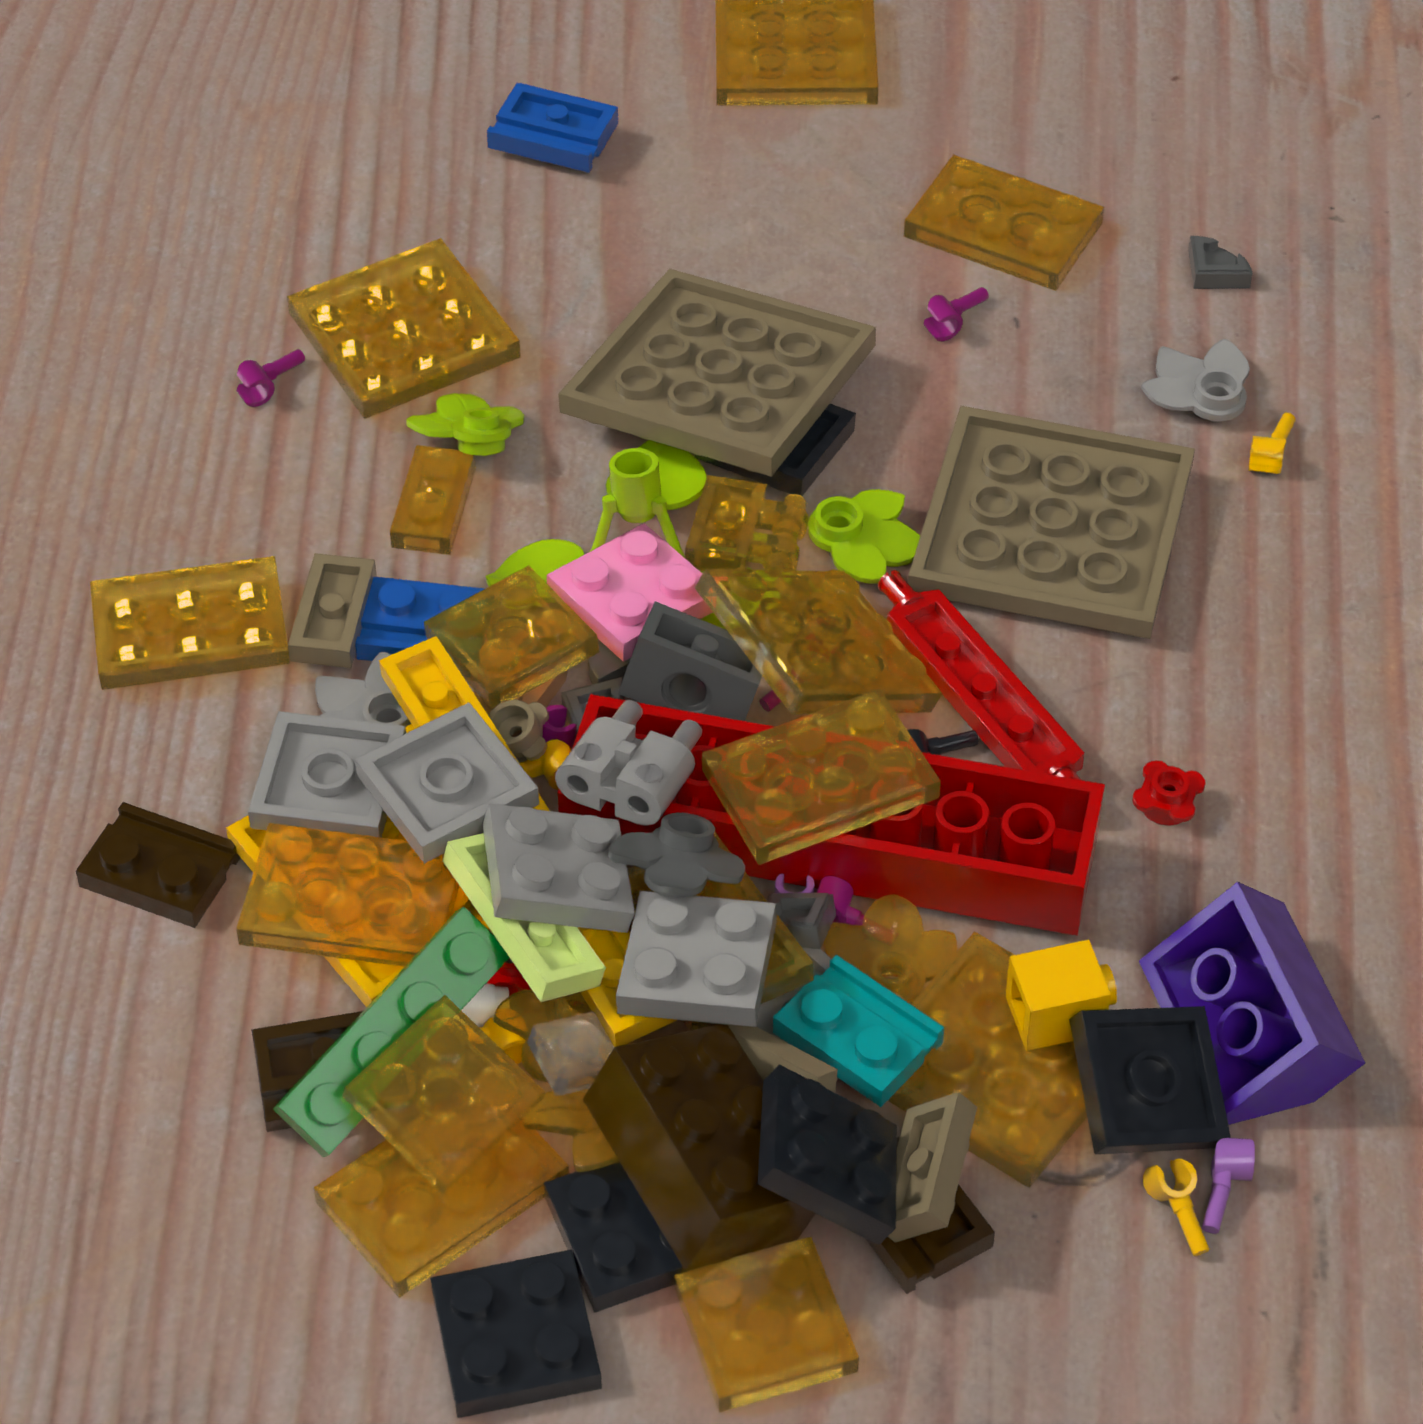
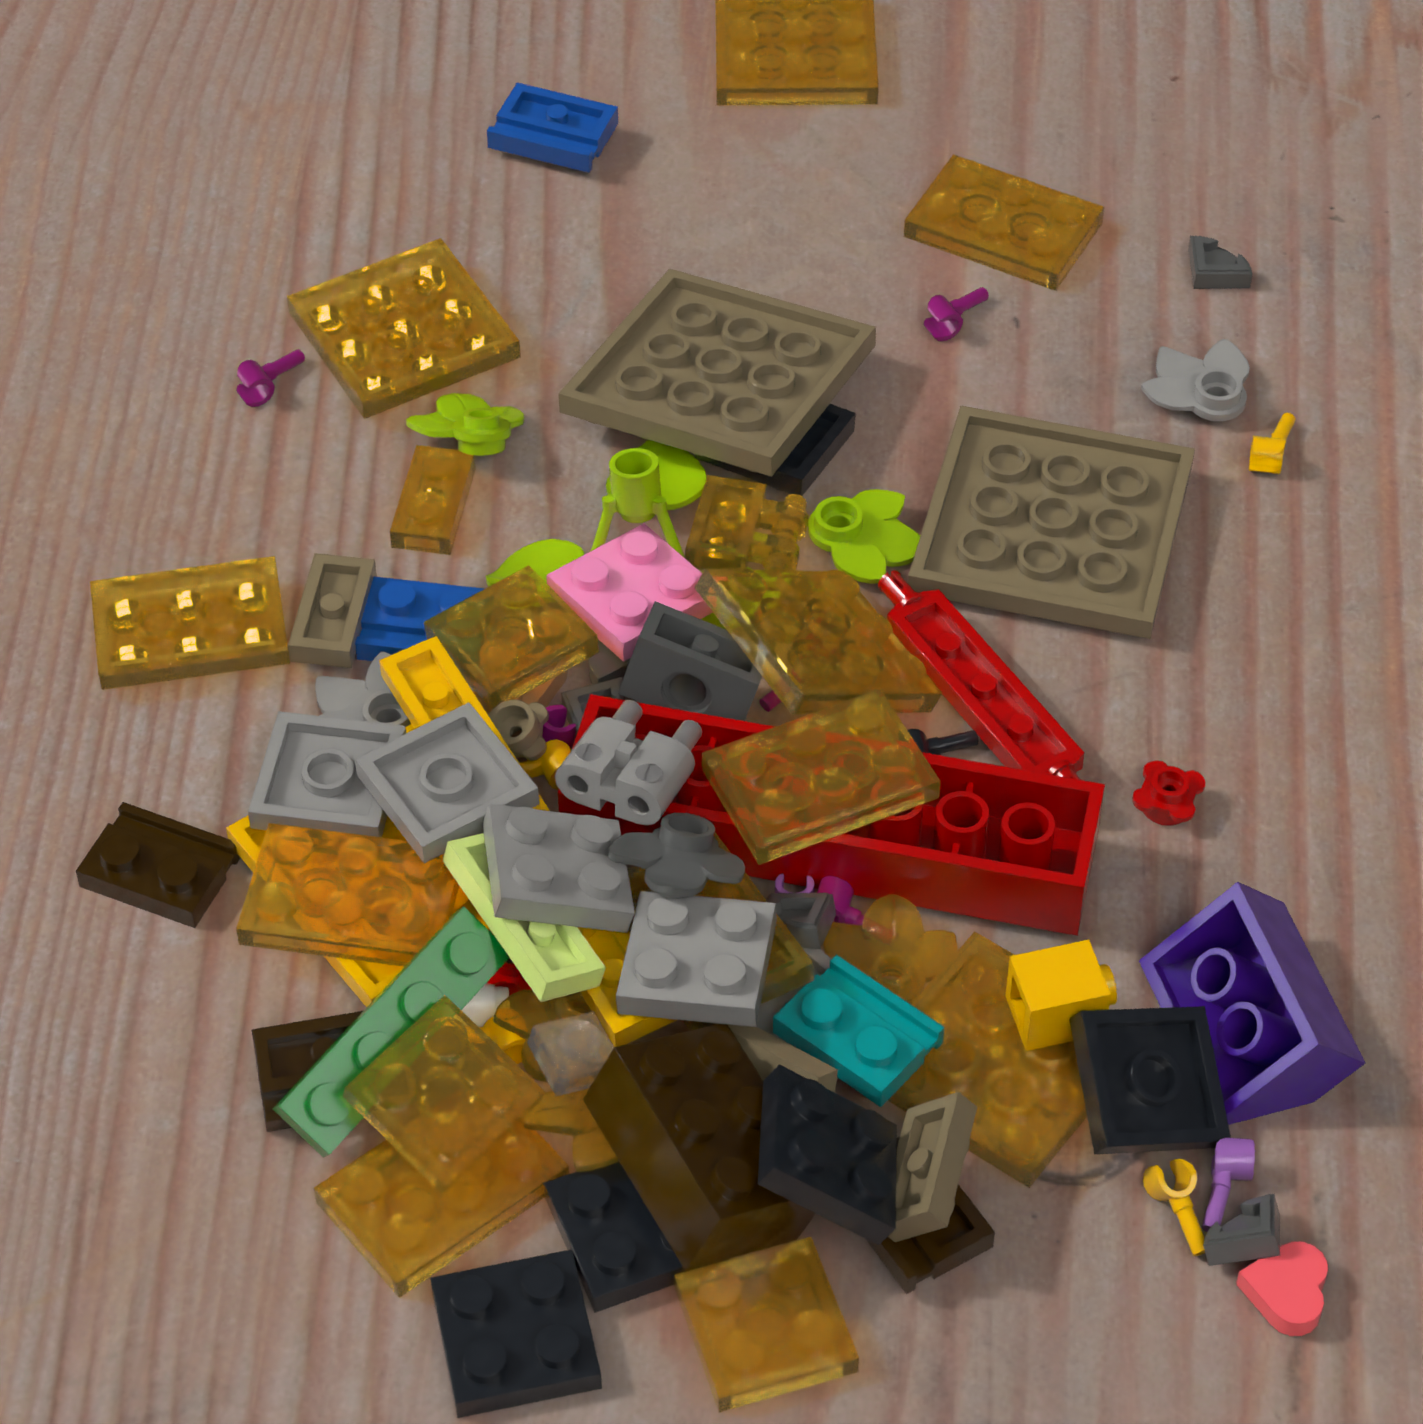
none -> dark grey tile [1203,1194,1280,1266]
none -> coral tile [1236,1242,1328,1336]

